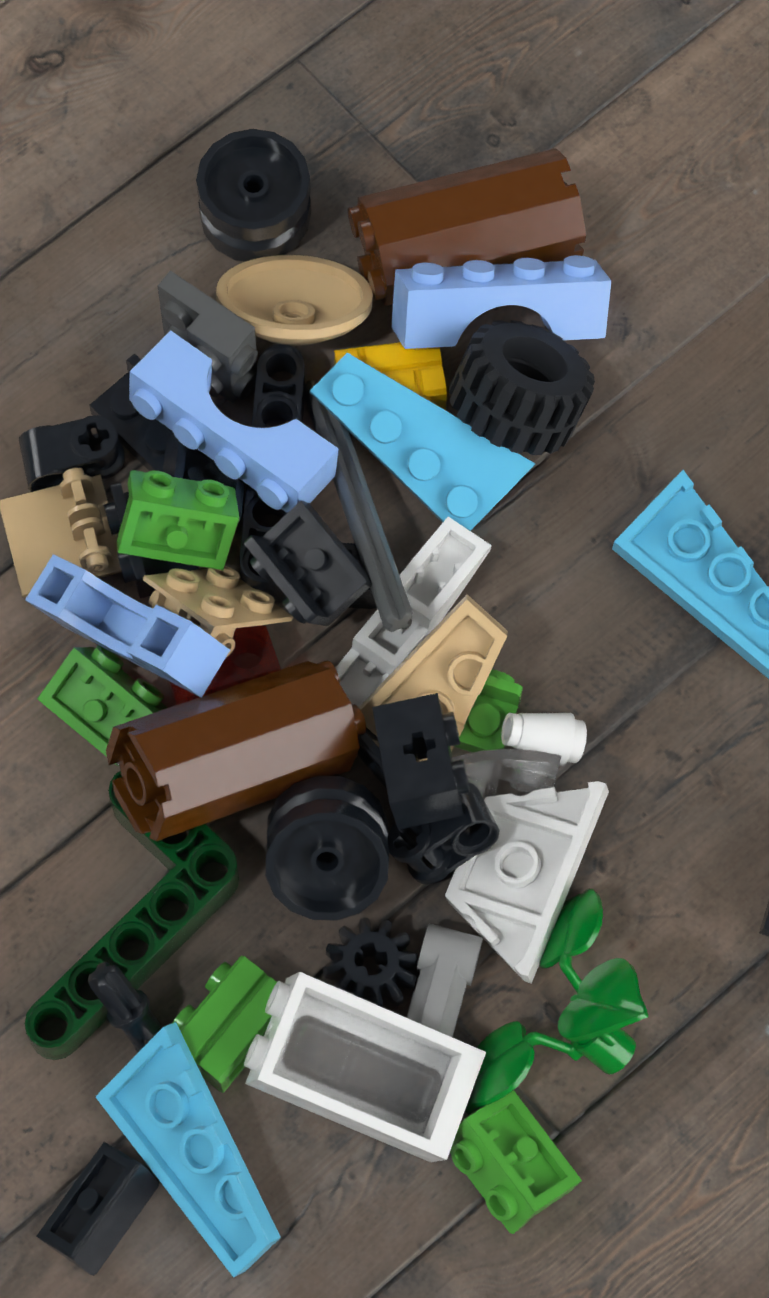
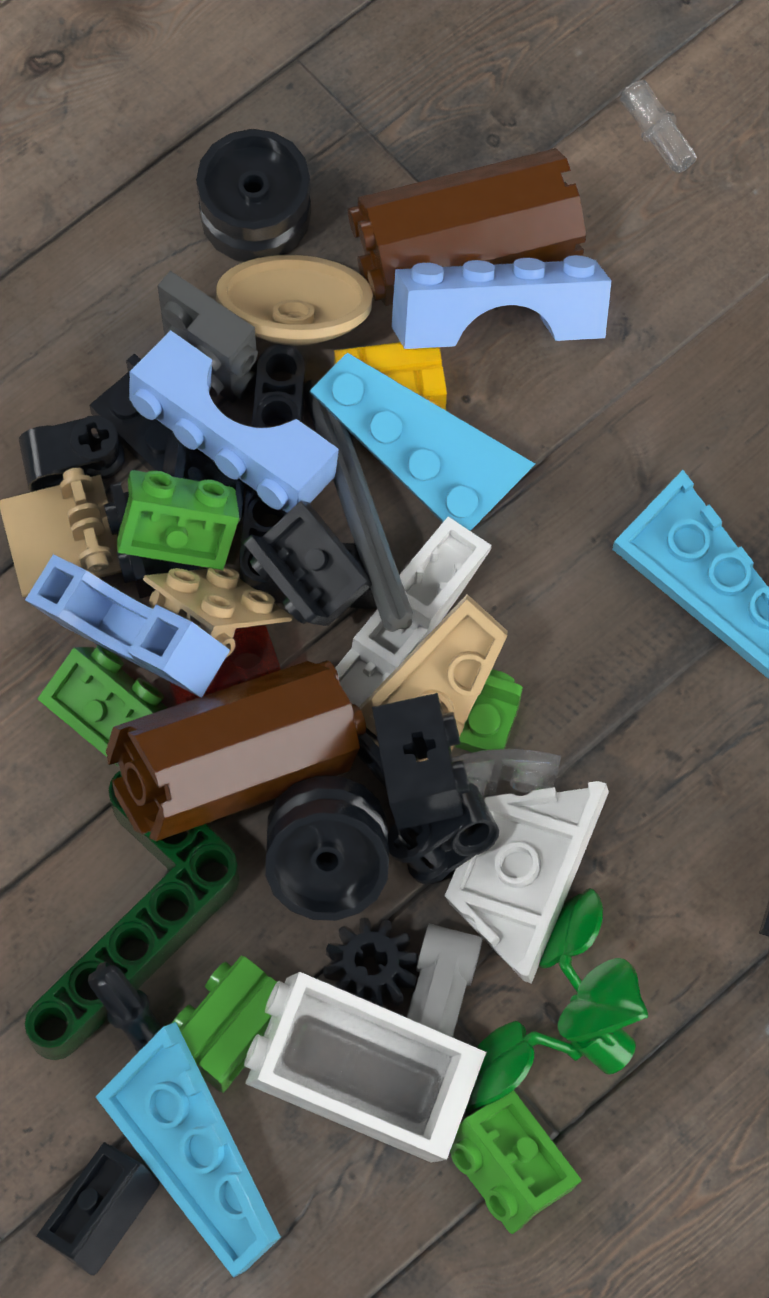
black tyre [449,320,595,455] -> none
white cone [501,713,587,766] -> none
none -> clear axle [620,80,697,173]

